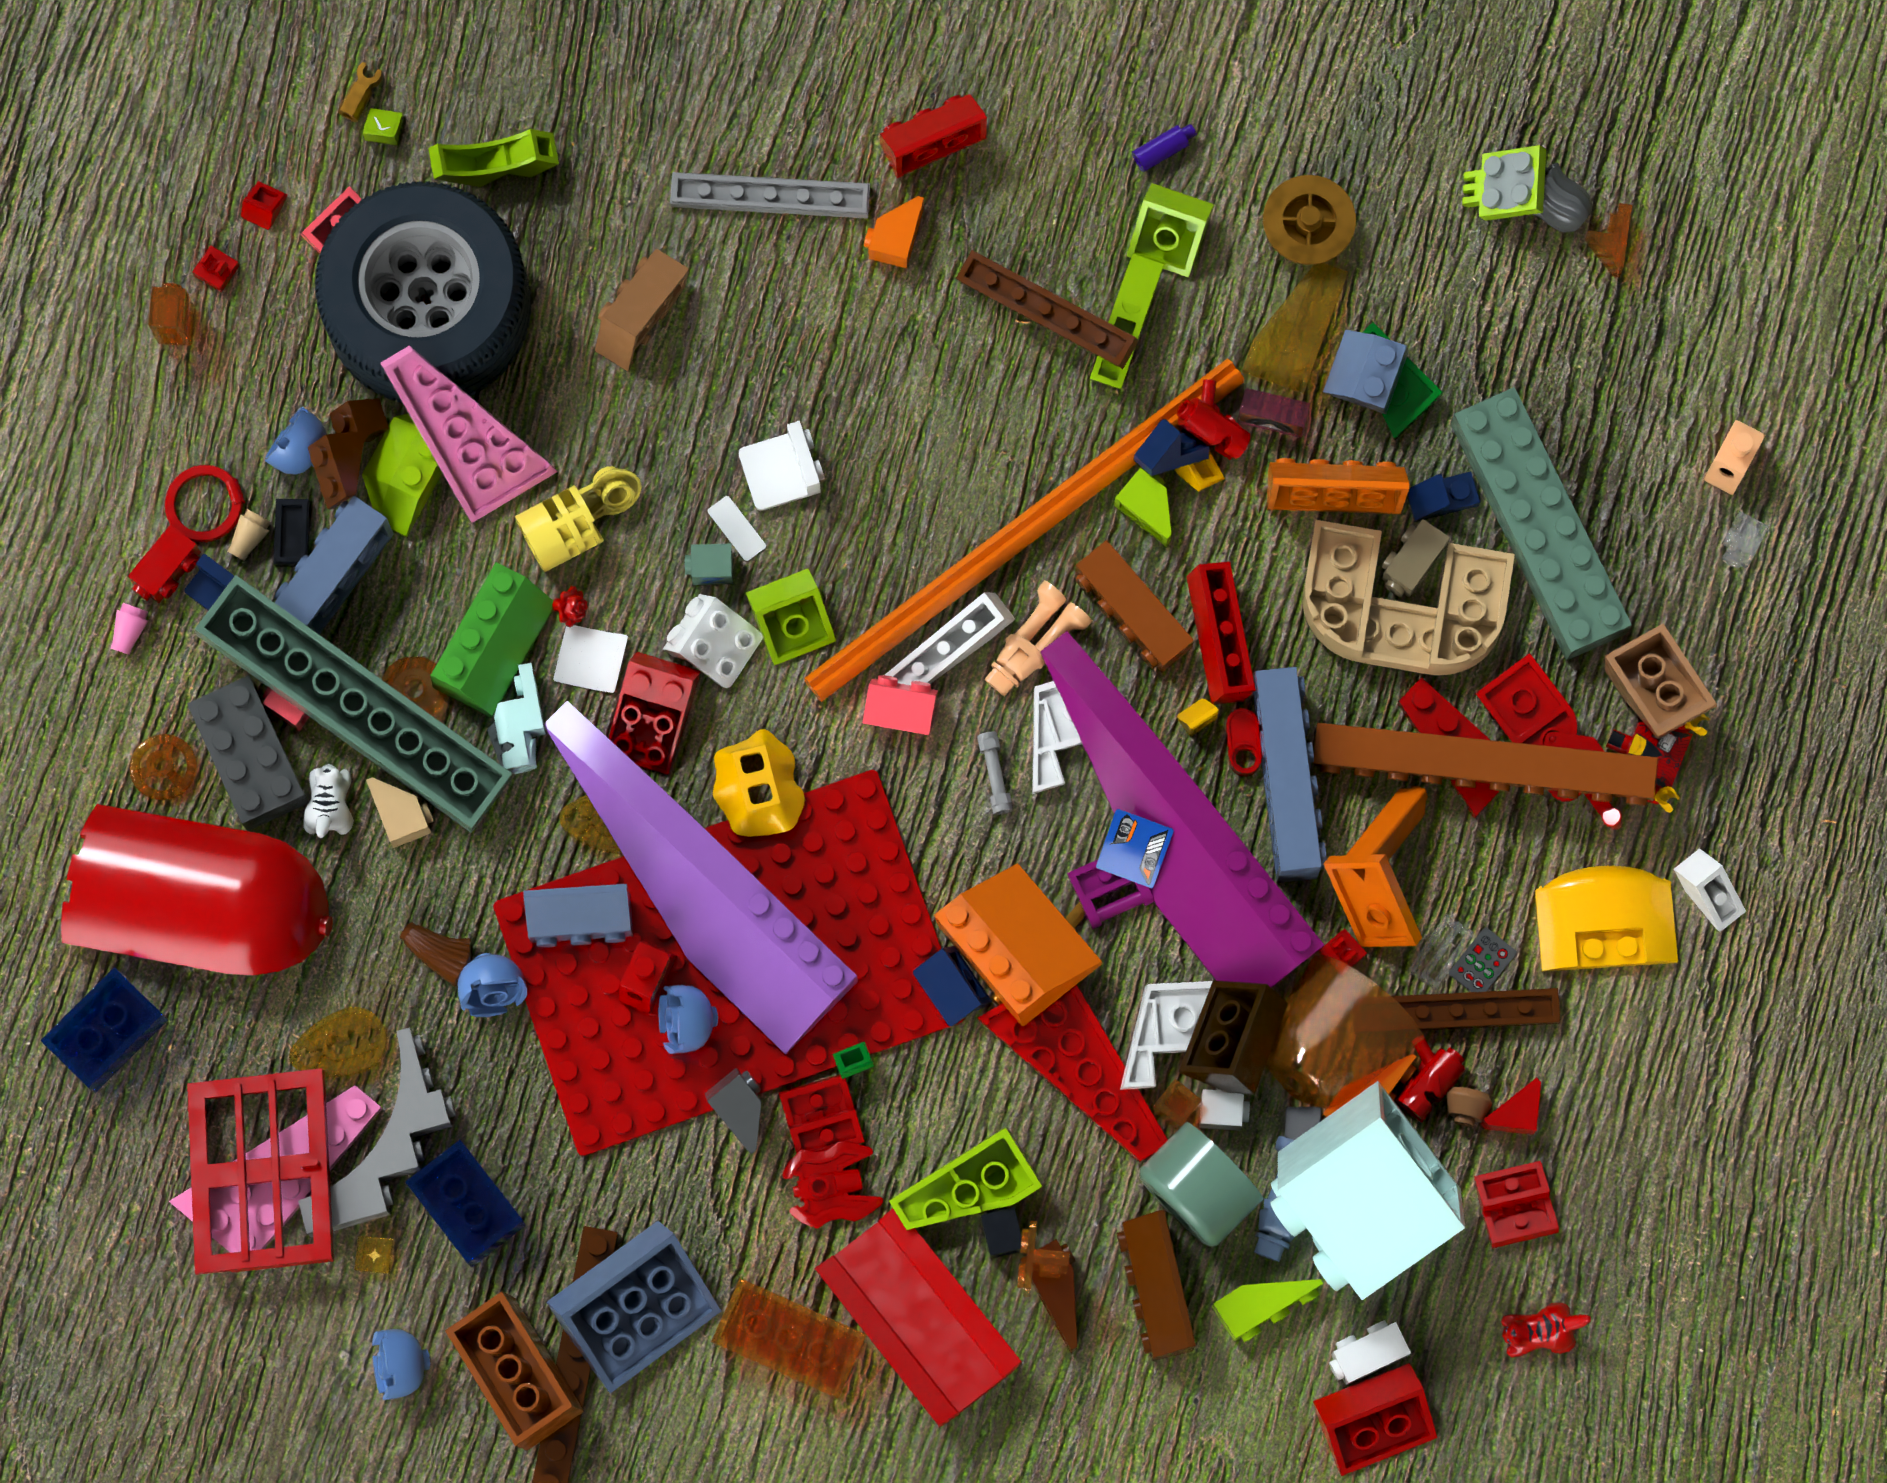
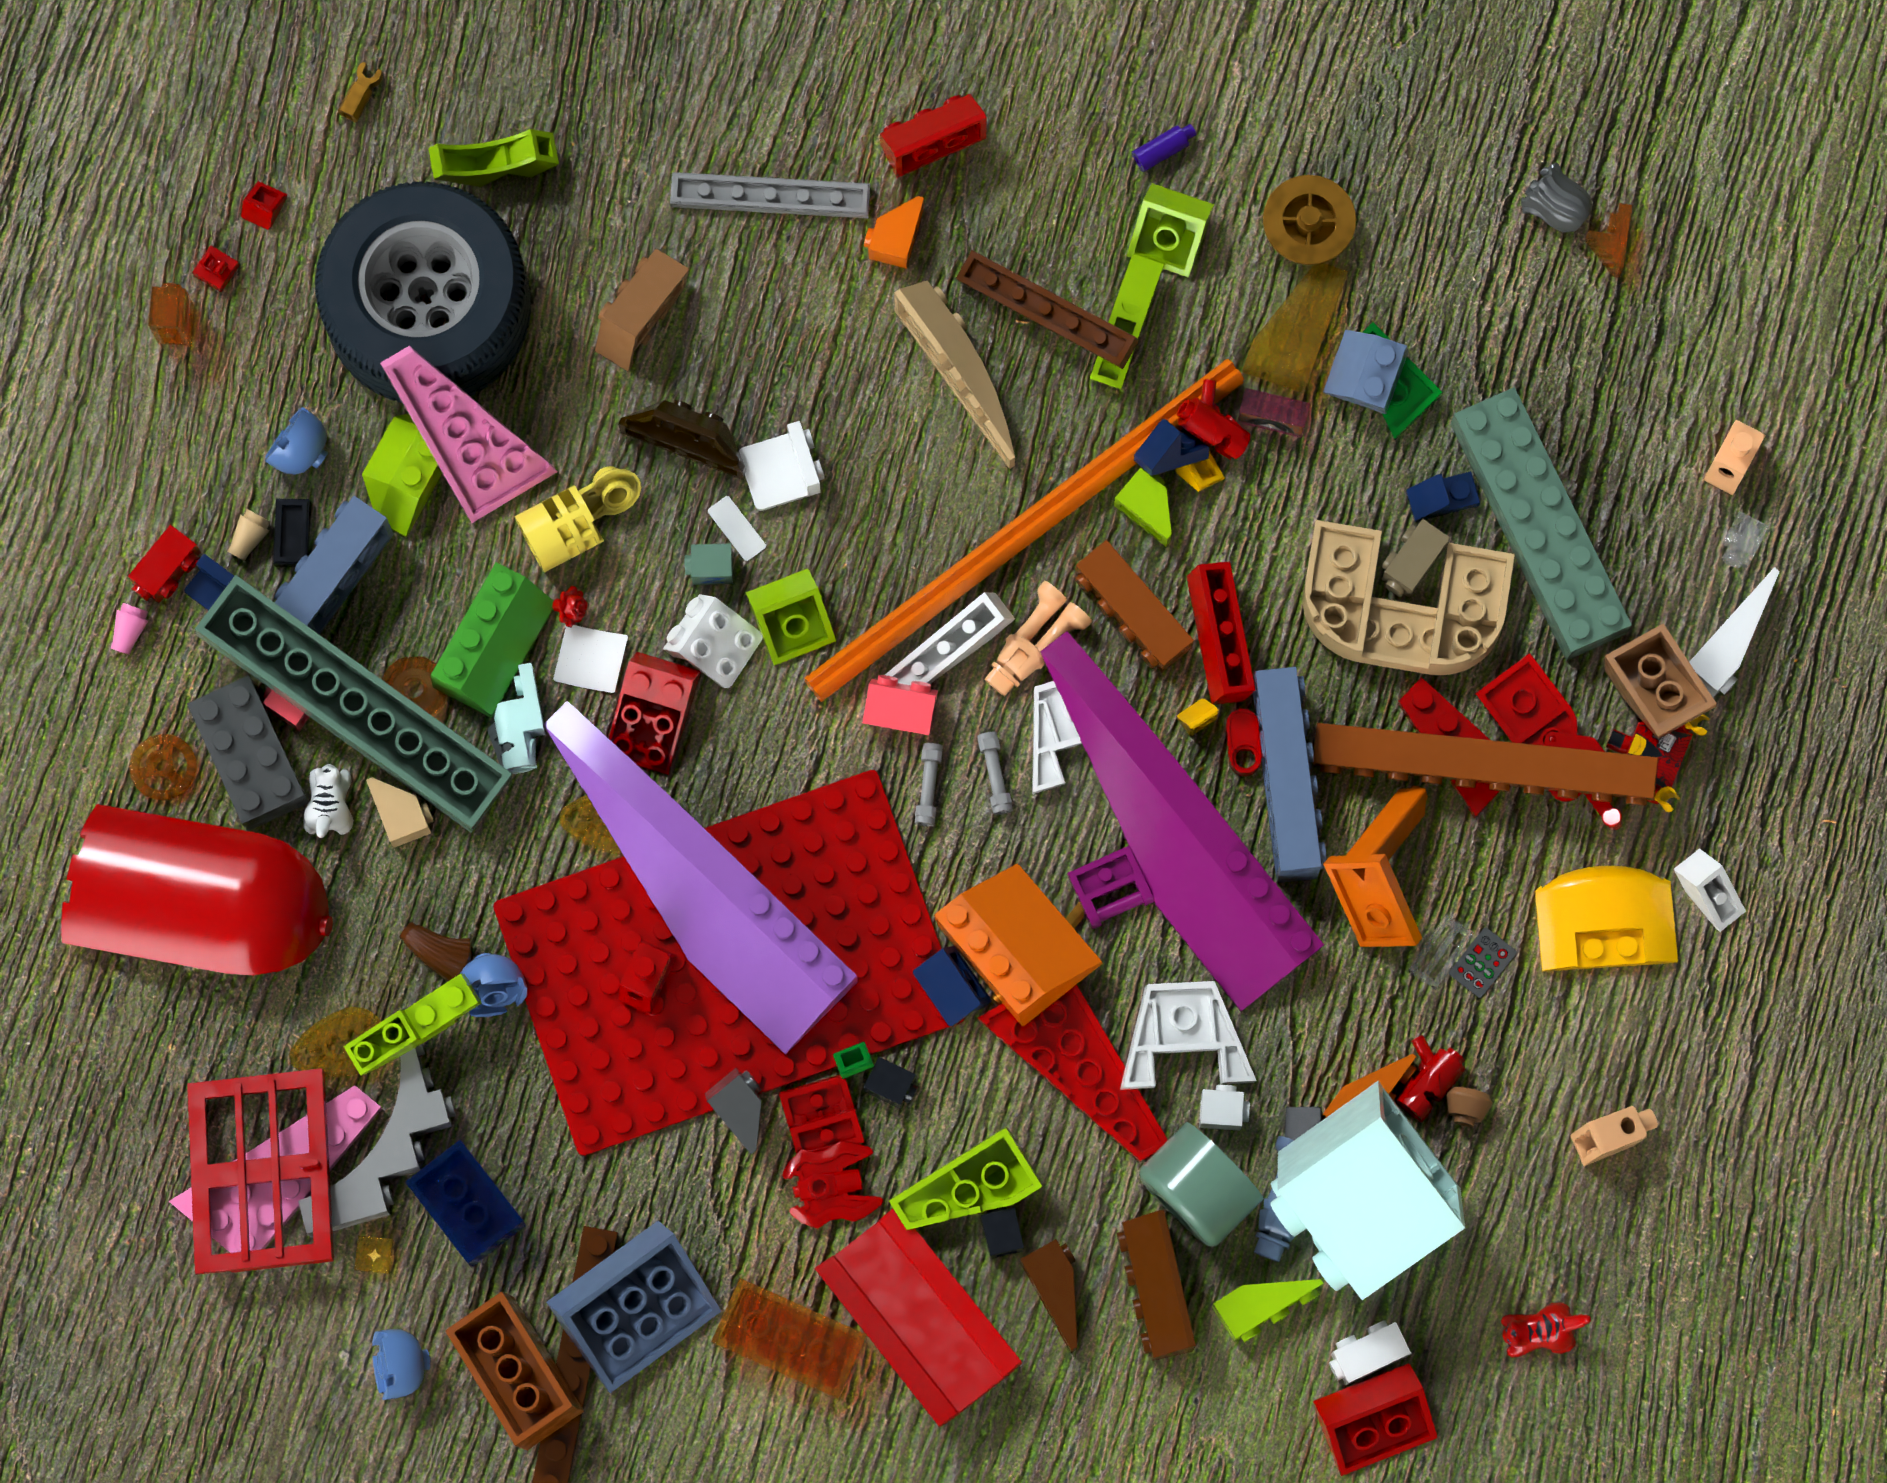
clear blue brick [40,967,168,1093] -> none
red piece [165,465,245,542] -> none
coral brick [300,186,361,254] -> none
reddish brown arch [308,398,389,509] -> none
lime slope [363,108,403,145] -> none
sand blue slope [523,884,633,947] -> none
medium blue cylinder [658,985,718,1054] -> none
yellow piece [713,729,805,837] -> none
clear orange bracket [1017,1221,1070,1297] -> none
sticker [1096,809,1174,888] -> none
clear orange brick [1152,1079,1202,1130] -> none
dark brown slope [1179,981,1288,1095] -> none
clear orange piece [1266,955,1424,1109] -> none
orange slope [1267,458,1409,514] -> none
red tile [1318,928,1367,977] -> none
reddish brown plate [1352,988,1560,1034] -> none
piece [1462,145,1546,221] -> none
red slope [1474,1161,1559,1249] -> none
red slope [1480,1077,1541,1135] -> none
none -> lime slope [343,973,482,1076]
none -> dark brown wedge [618,400,746,480]
none -> black brick [864,1057,919,1110]
none -> tan wedge [894,280,1015,469]
none -> light grey bar [914,743,943,827]
none -> light nougat torso [1570,1106,1658,1166]
none -> white slope [1689,567,1780,698]

